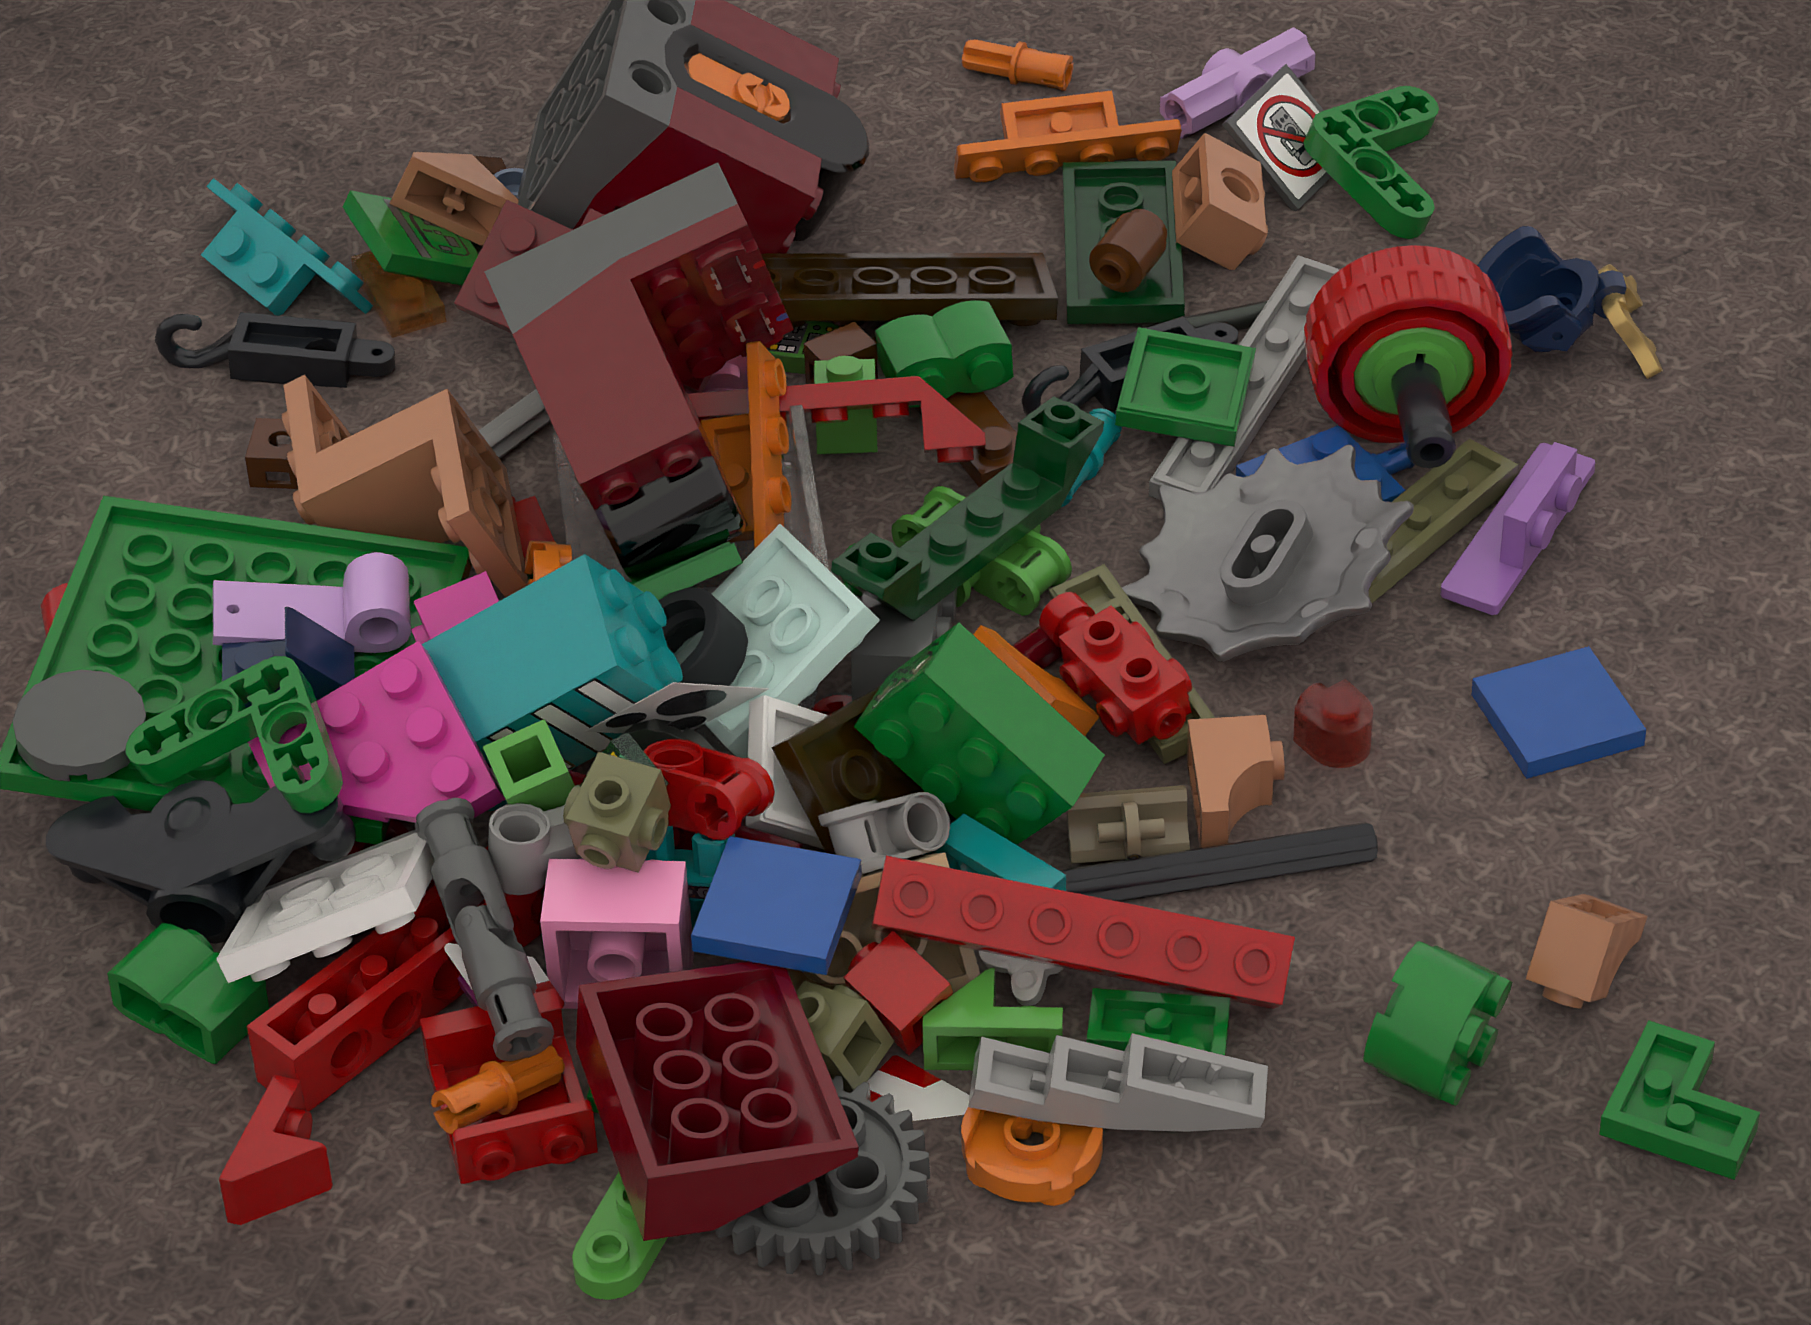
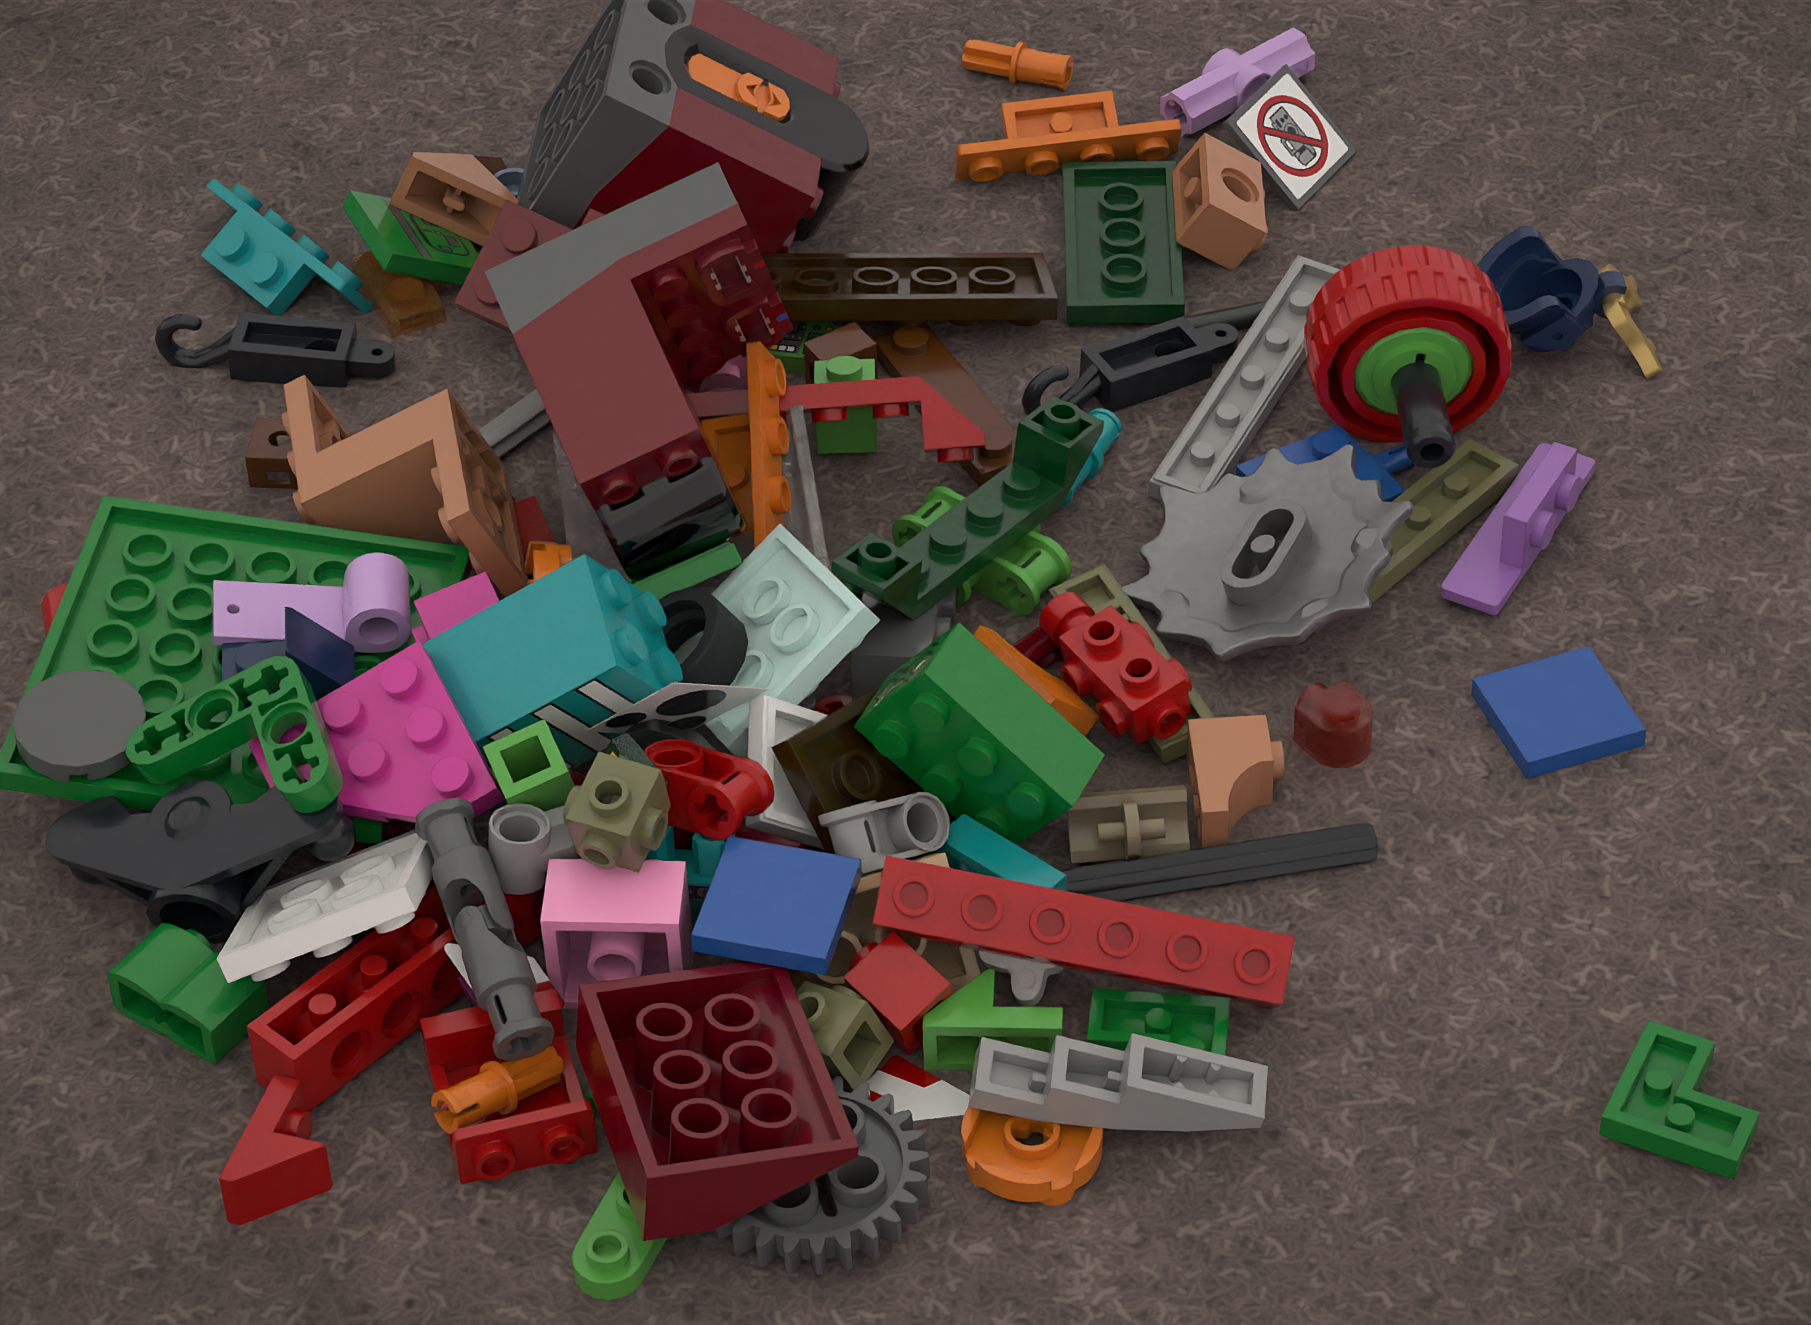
green brick [875,300,1014,407] -> none
reddish brown brick [1089,209,1167,292] -> none
green tile [1115,327,1256,447] -> none
green beam [1304,86,1439,239] -> none
green brick [1363,941,1513,1106] -> none
nougat arch [1526,894,1648,1008] -> none

